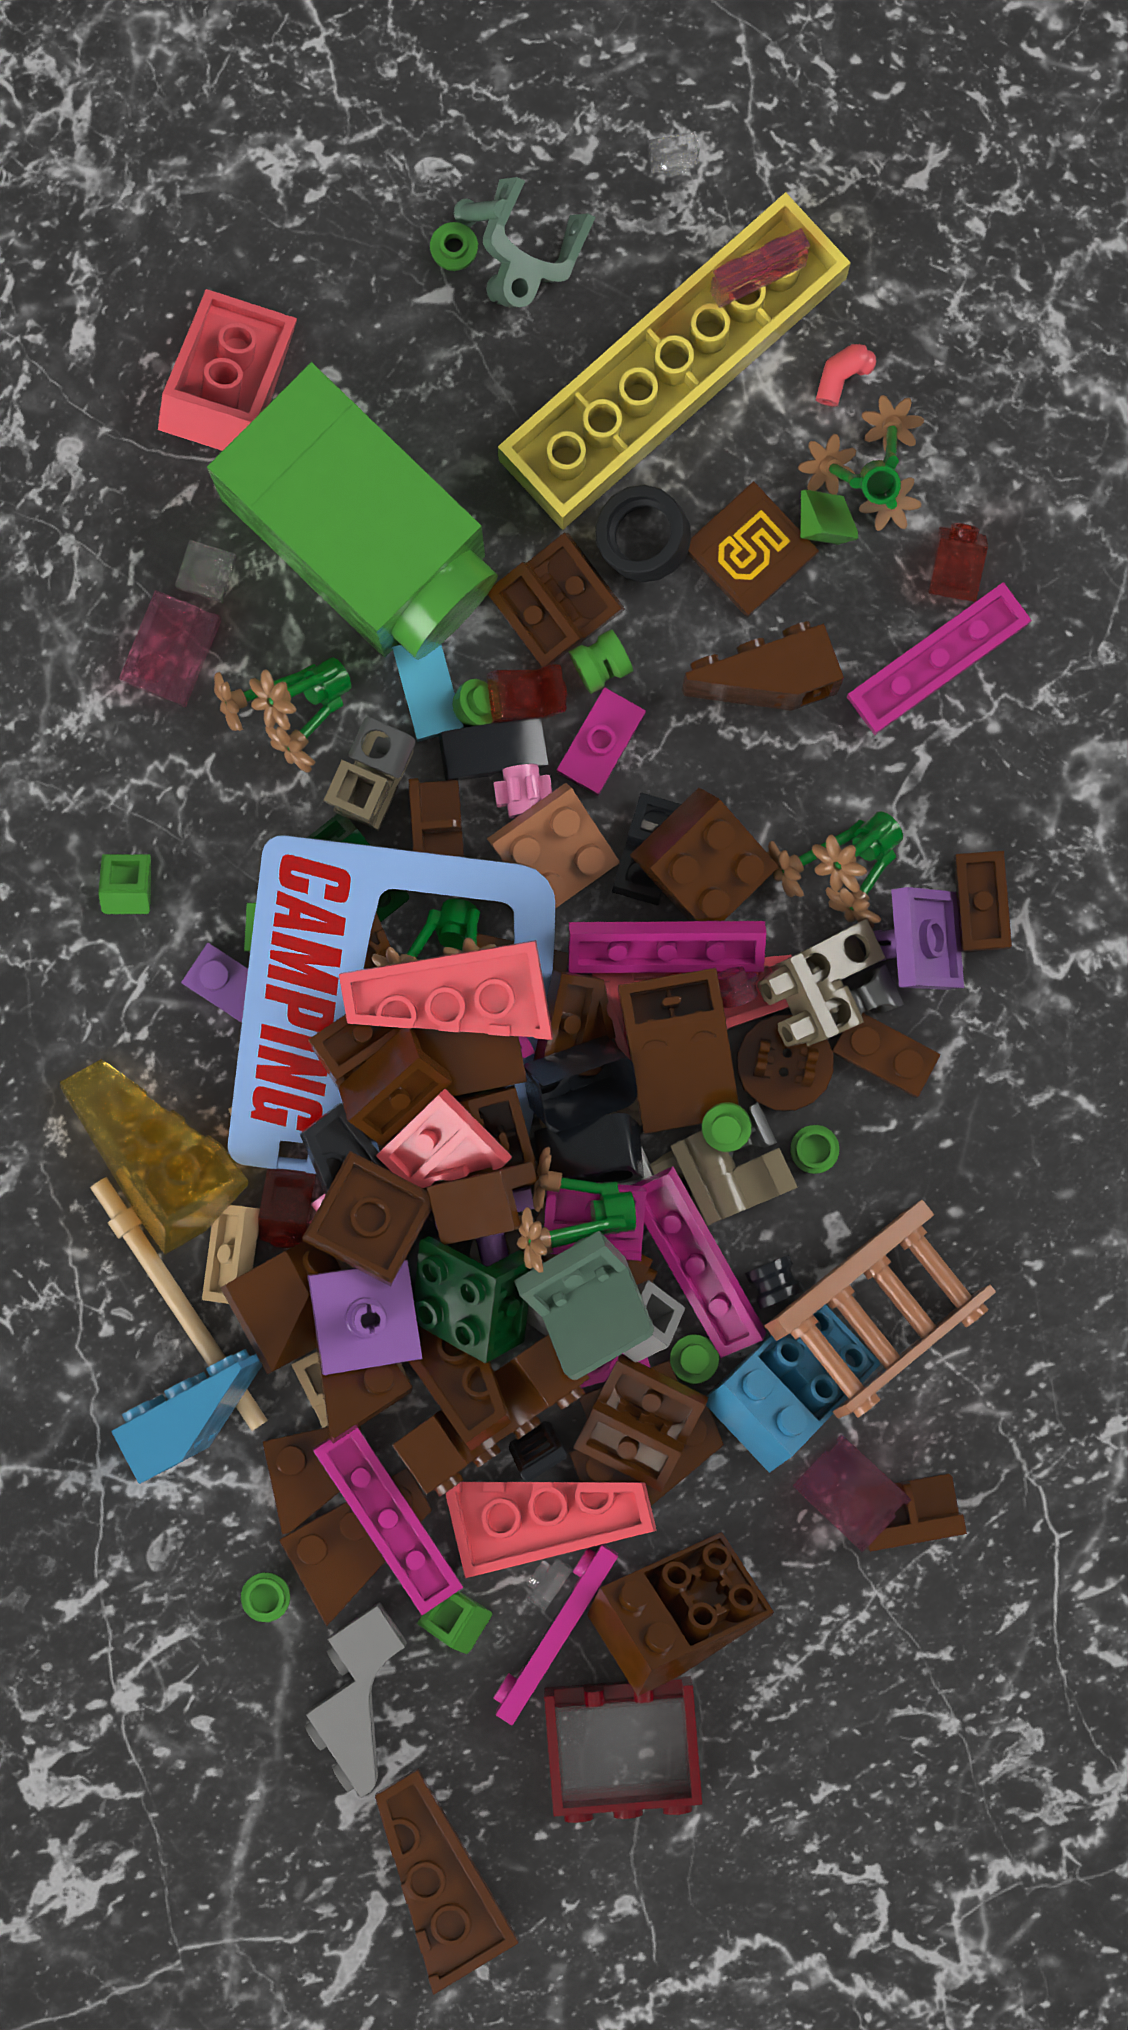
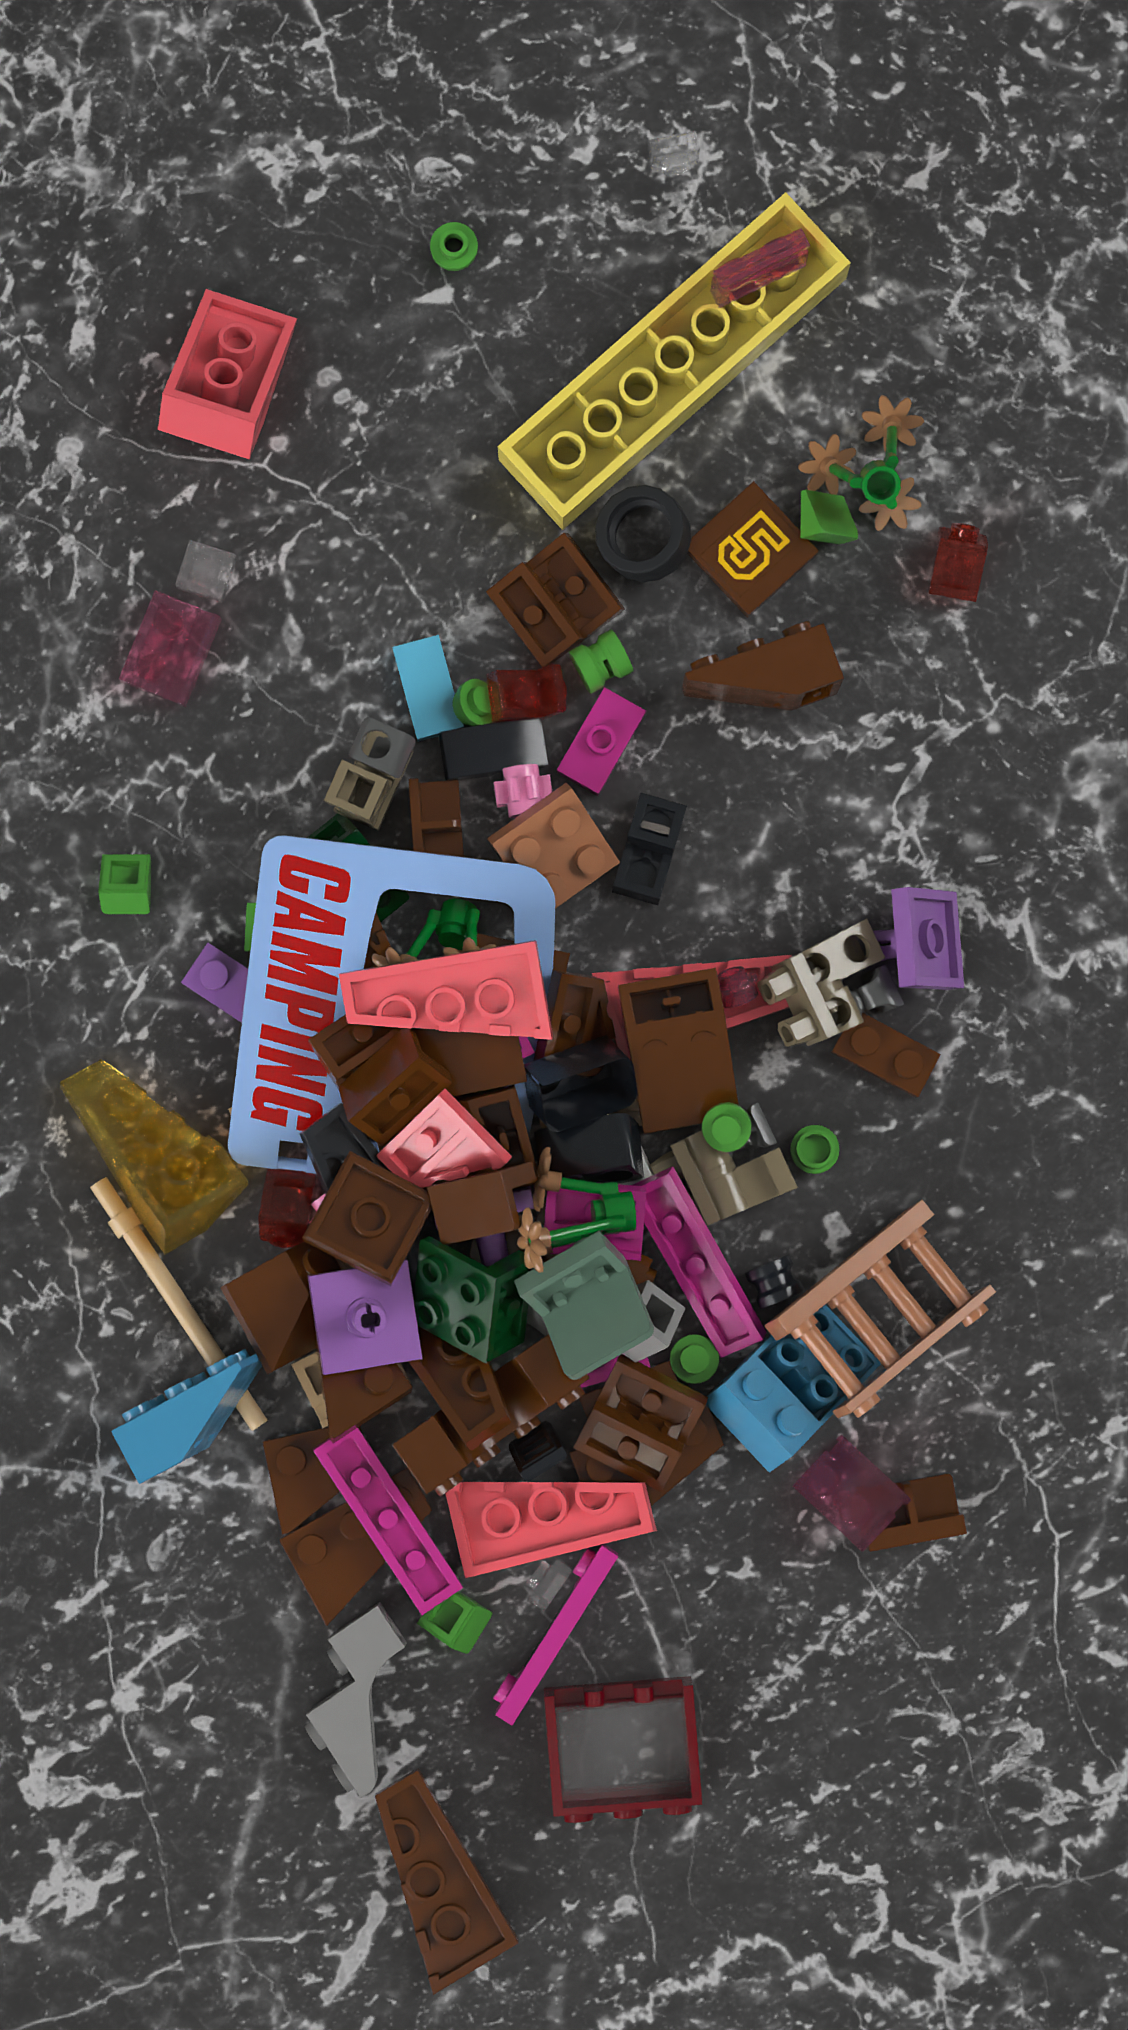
tan plate [202,1203,261,1304] -> none
bright green container [207,362,498,660] -> none
plant [214,657,352,772] -> none
bright green plate [241,1572,290,1622] -> none
sand green piece [454,177,596,308] -> none
dark pink plate [568,921,766,973] -> none
reddish brown slope [587,1532,774,1696] -> none
reddish brown brick [630,788,779,921] -> none
reddish brown plate [737,1015,833,1111] -> none
plant [767,811,903,929] -> none
coral arm [815,344,876,407] -> none
dark pink plate [847,582,1032,735] -> none
reddish brown plate [953,851,1012,952] -> none

